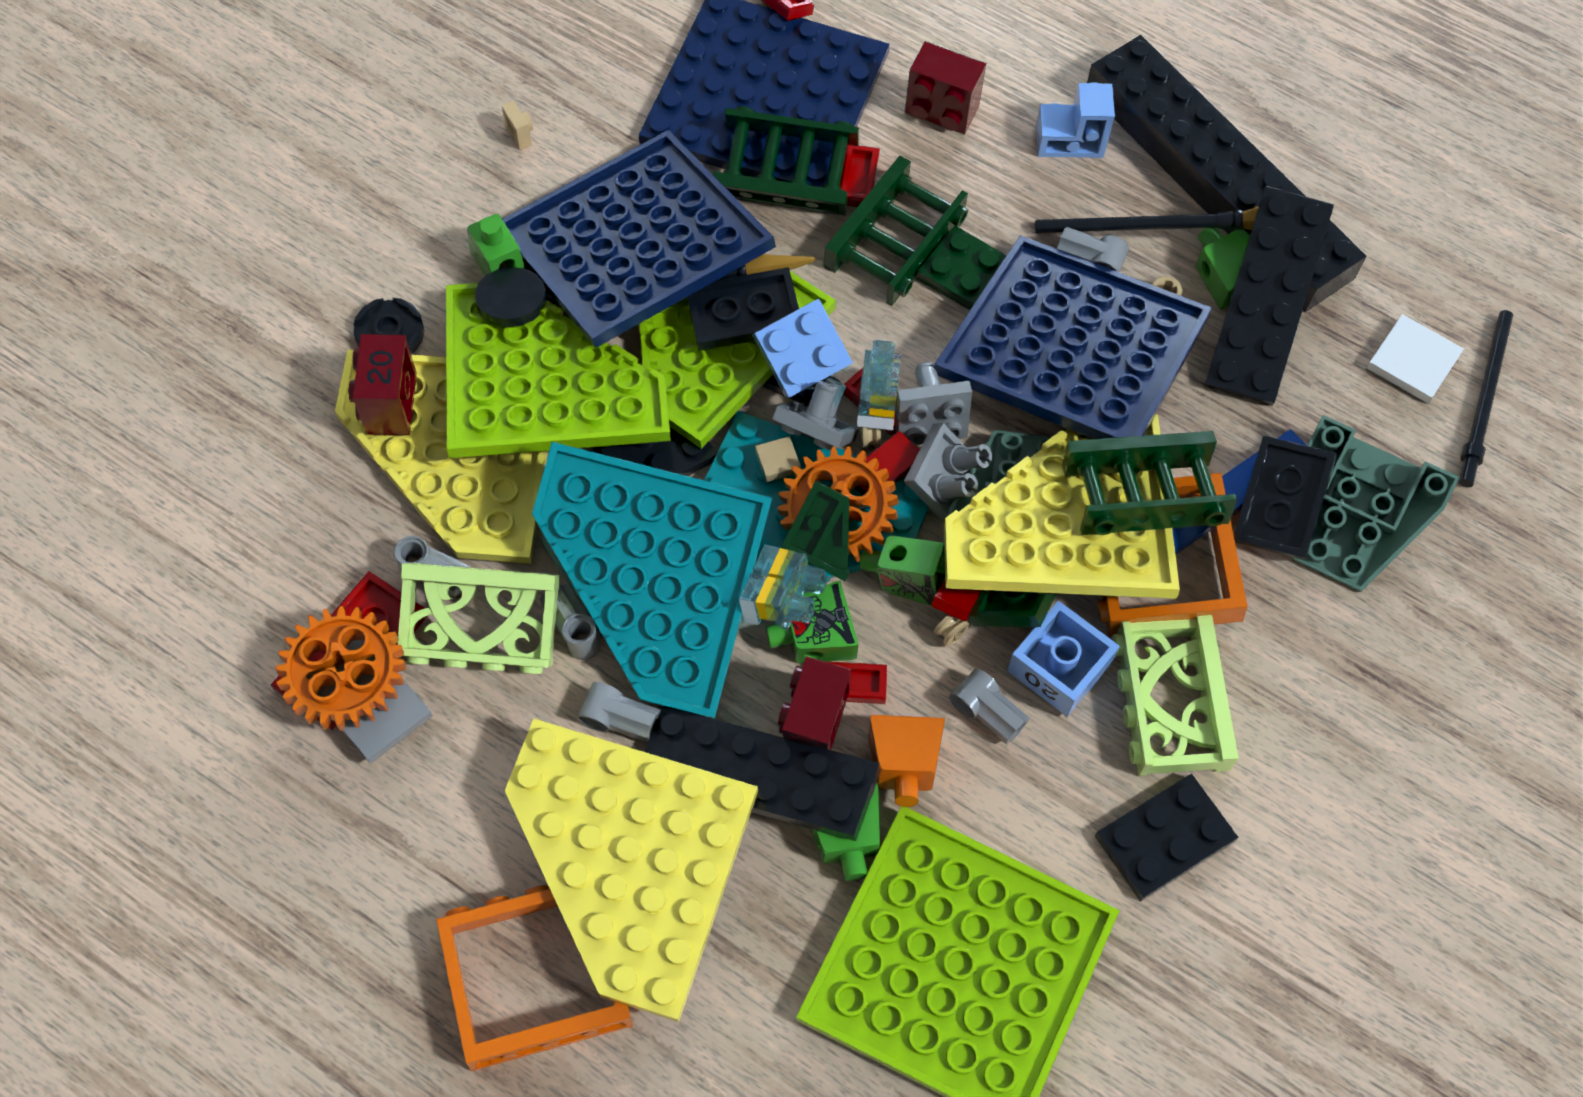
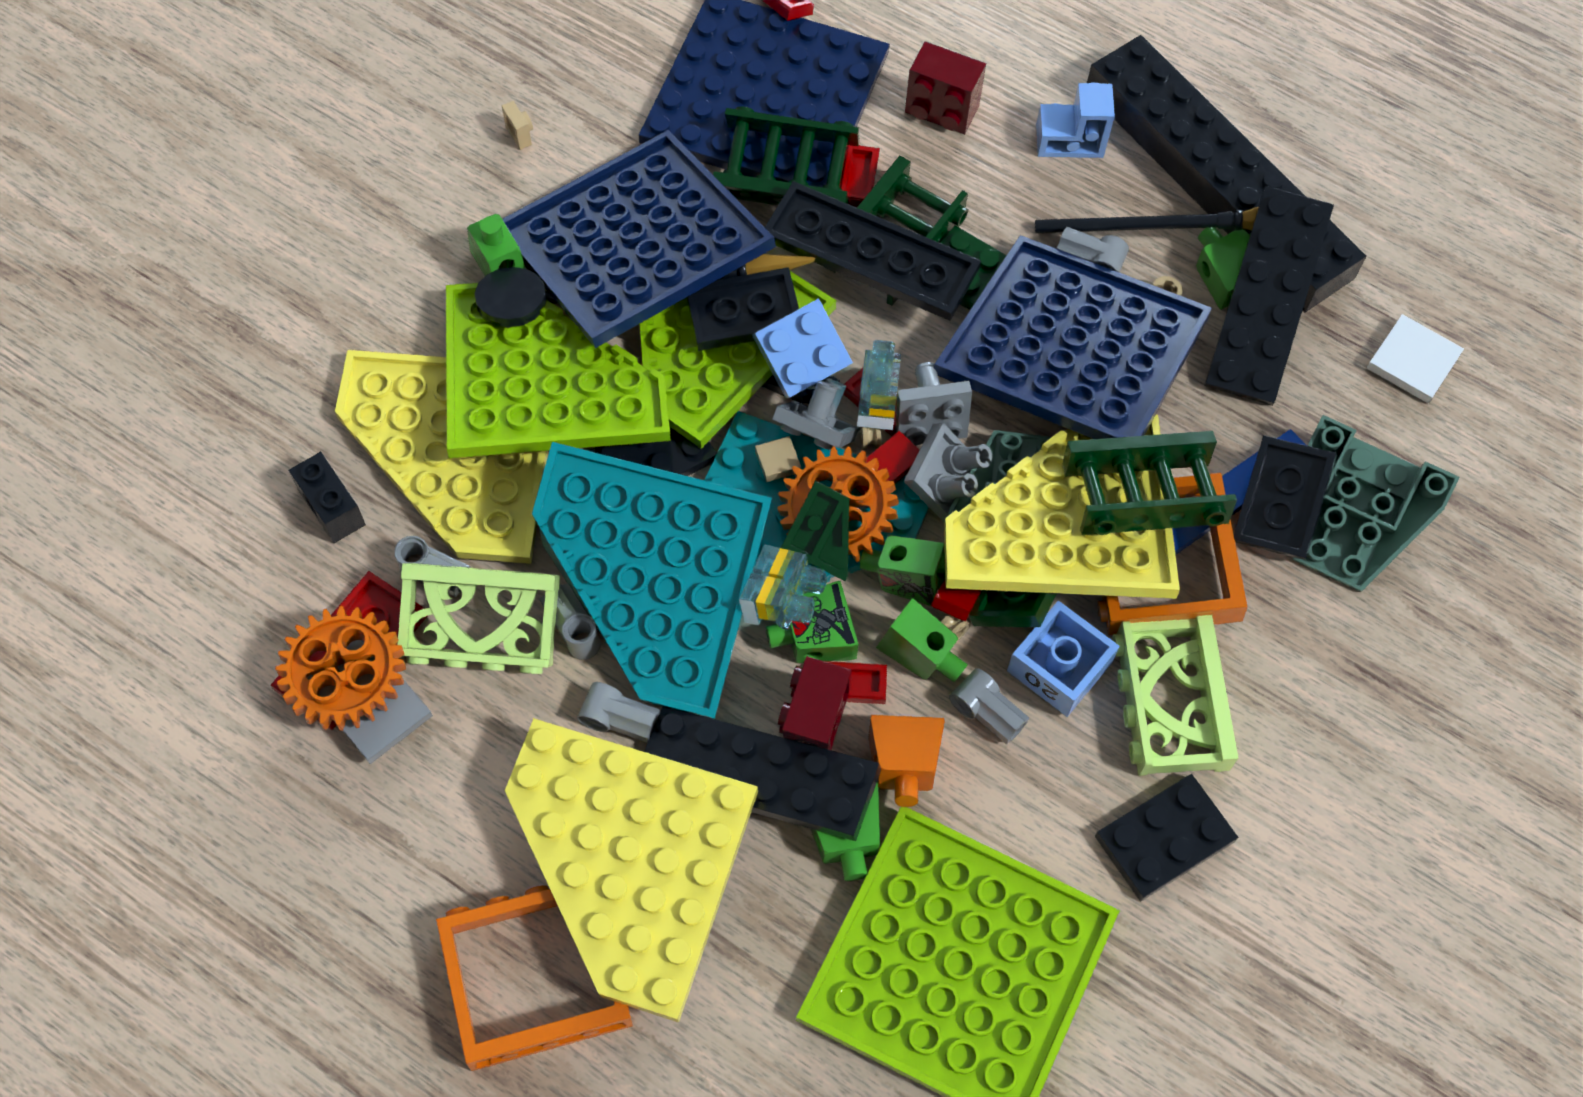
dark red brick [348,334,417,435] -> none
black tile [353,297,425,354] -> none
black bar [1459,310,1513,488] -> none
none -> black brick [289,451,366,543]
none -> black plate [765,181,981,321]
none -> bright green torso [876,598,968,682]

